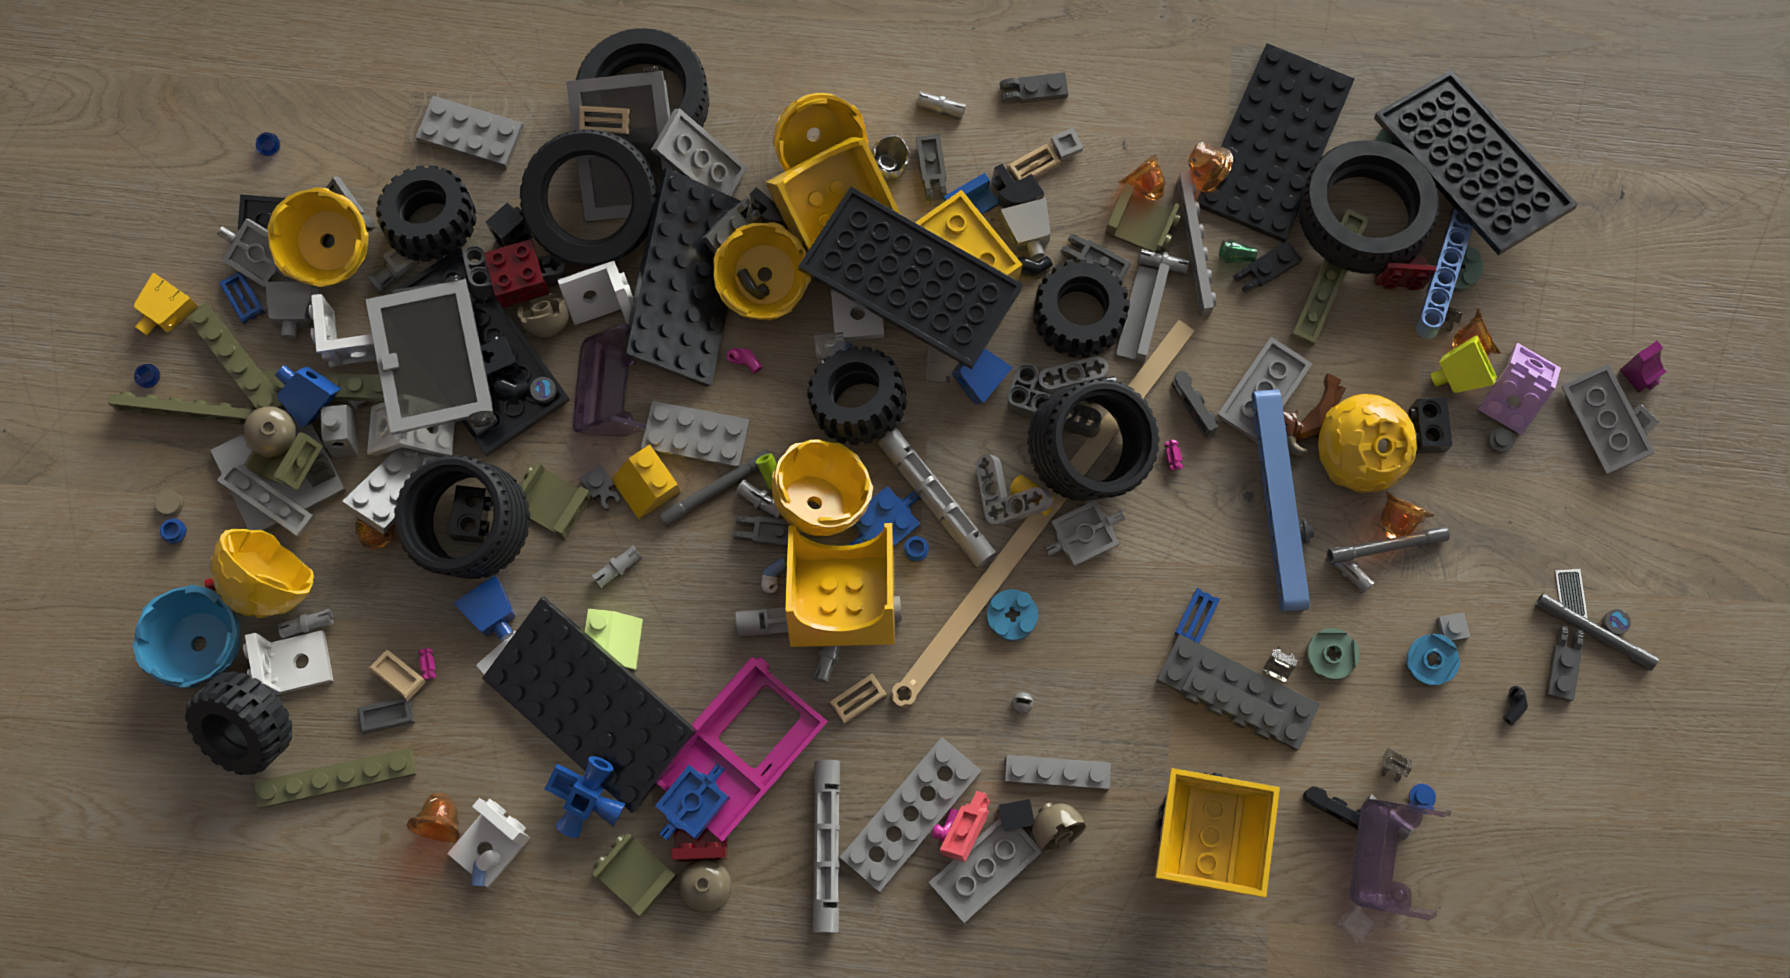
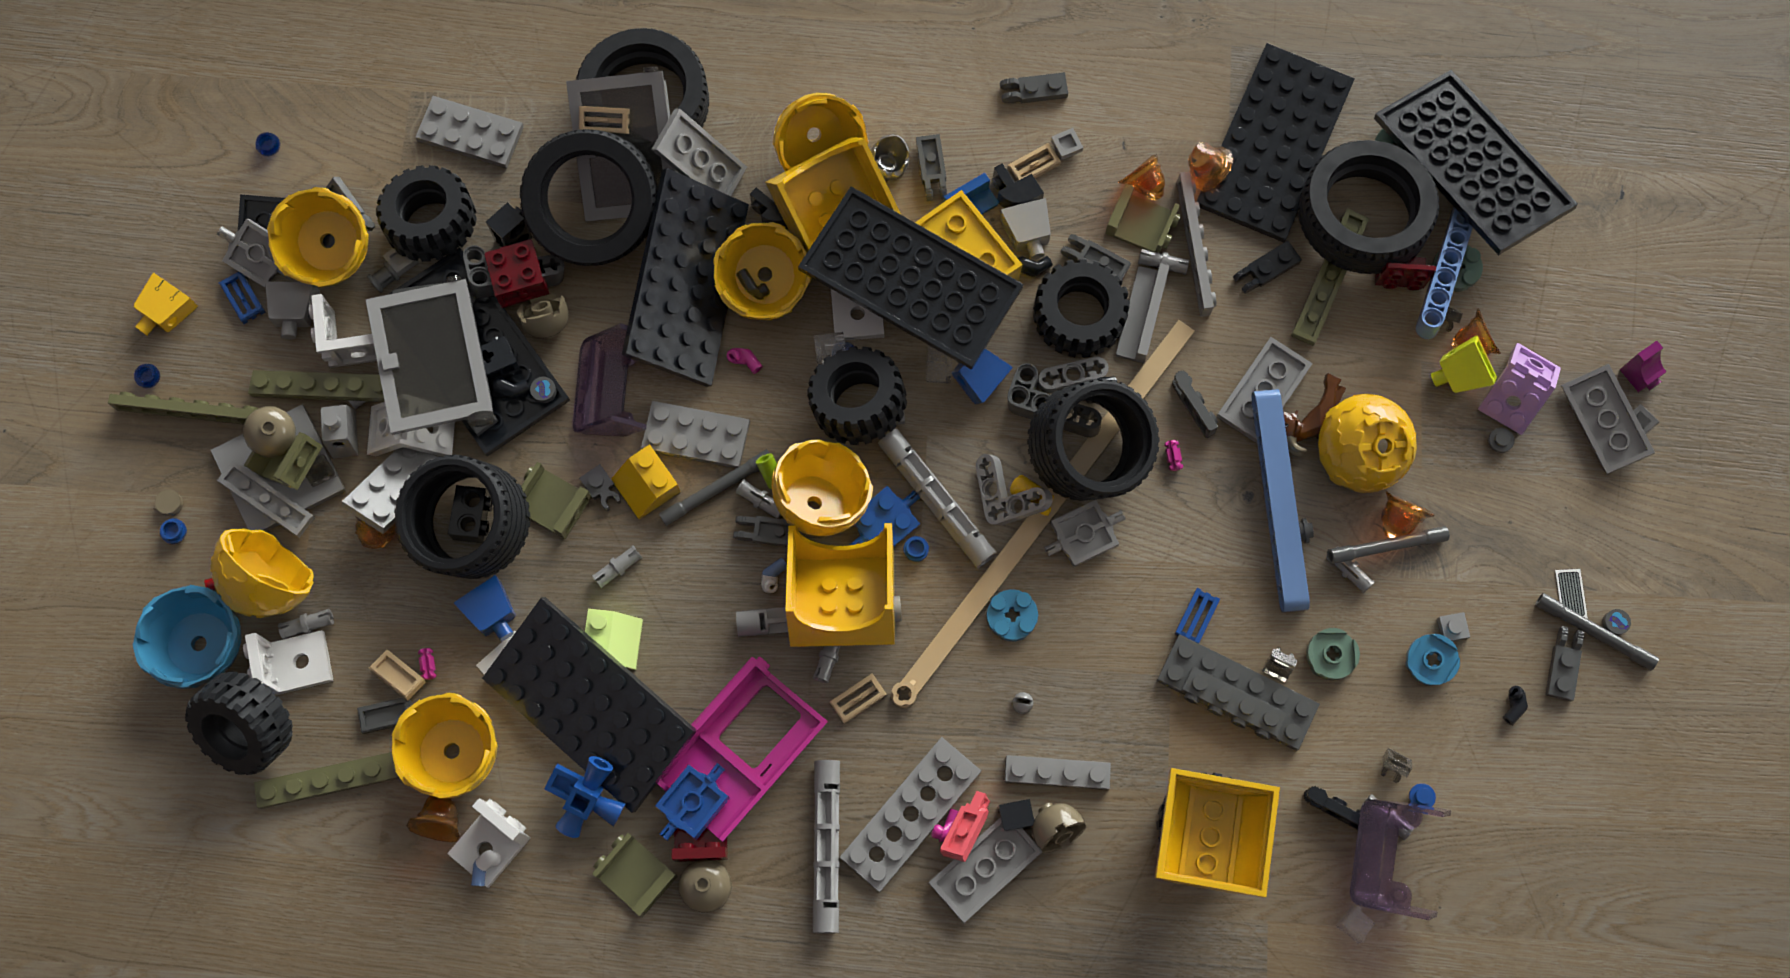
olive plate [186,302,285,410] -> none
blue torso [275,365,341,428] -> none
white bracket [558,261,633,326] -> none
dark grey hinge [702,197,761,255] -> none
light grey pin [916,91,966,119] -> none
clear green cone [1219,239,1257,263] -> none
black brick [1408,398,1453,454] -> none
none -> yellow piece [392,693,498,799]

